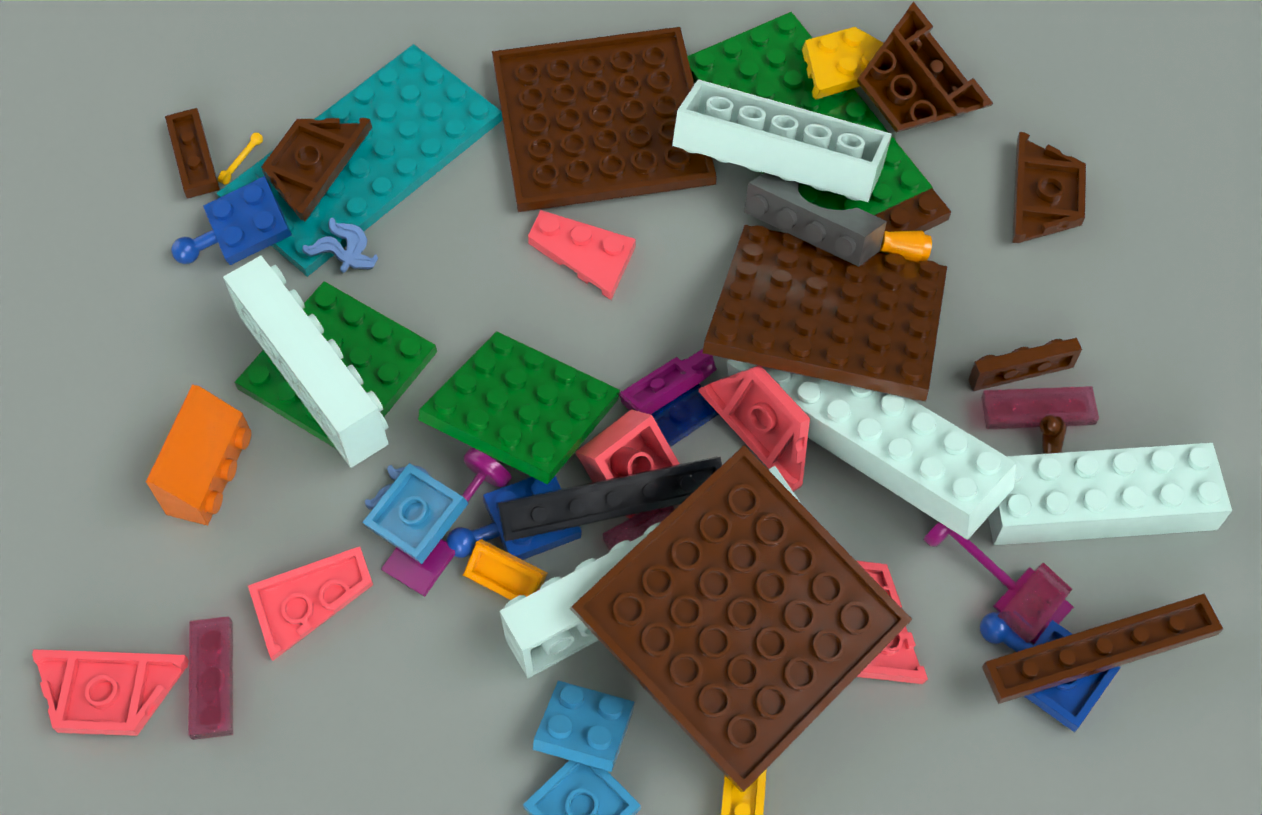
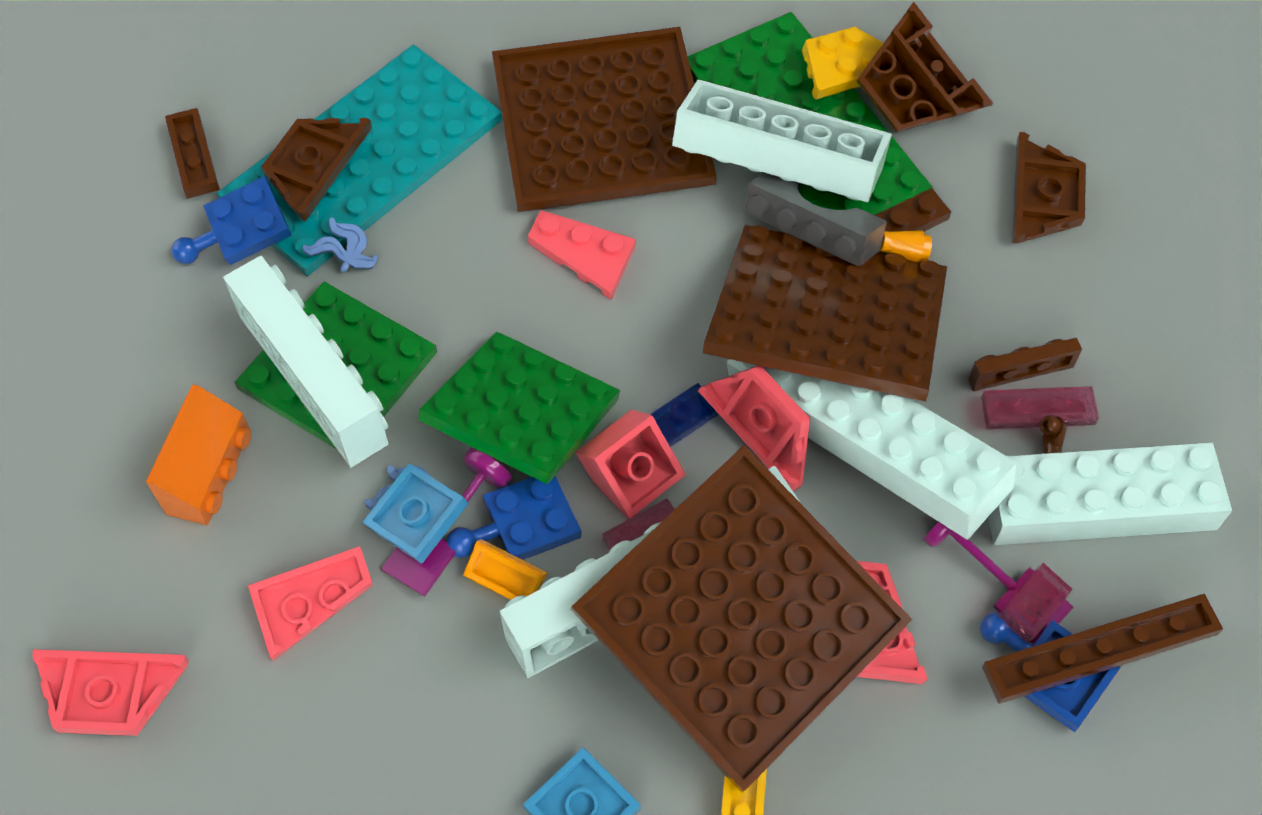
clear pink plate [188,616,233,740] -> none
yellow hinge [218,132,263,185] -> none
black tile [497,456,722,542] -> none
dark azure plate [533,680,635,772] -> none
magenta hinge [619,349,717,415] -> none

